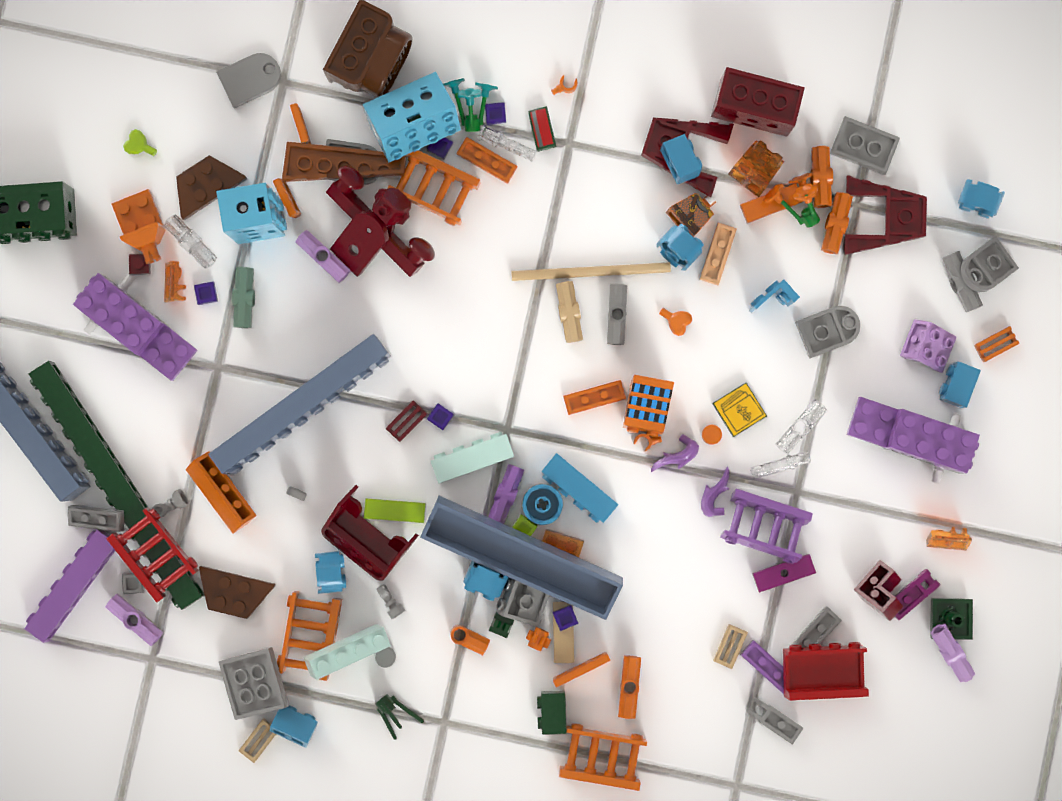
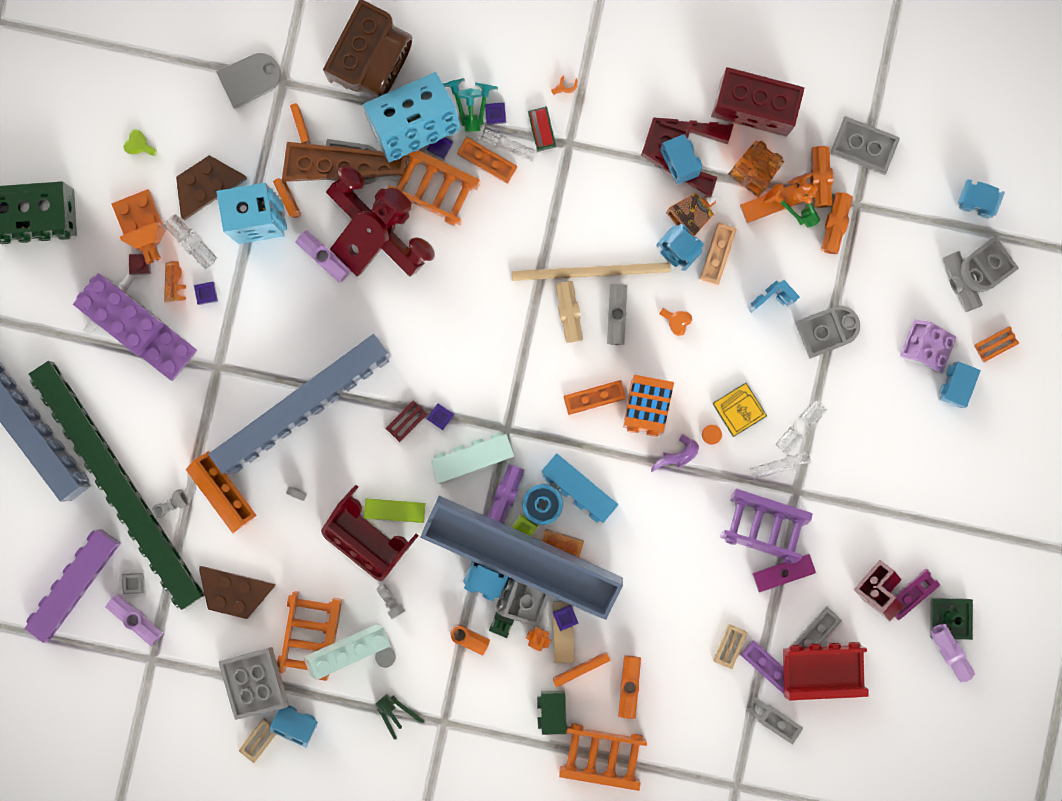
light grey tile [68,505,125,532] -> none
red fence [106,507,199,603] -> none
sand green piece [232,267,255,329] -> none
dark azure brick [315,551,346,594] -> none
orange piece [633,434,662,452] -> none
medium lavender piece [701,466,730,517] -> none
dark red wing [844,175,927,255] -> none
medium lavender piece [846,396,980,484] -> none
clear orange plate [926,527,972,551] -> none

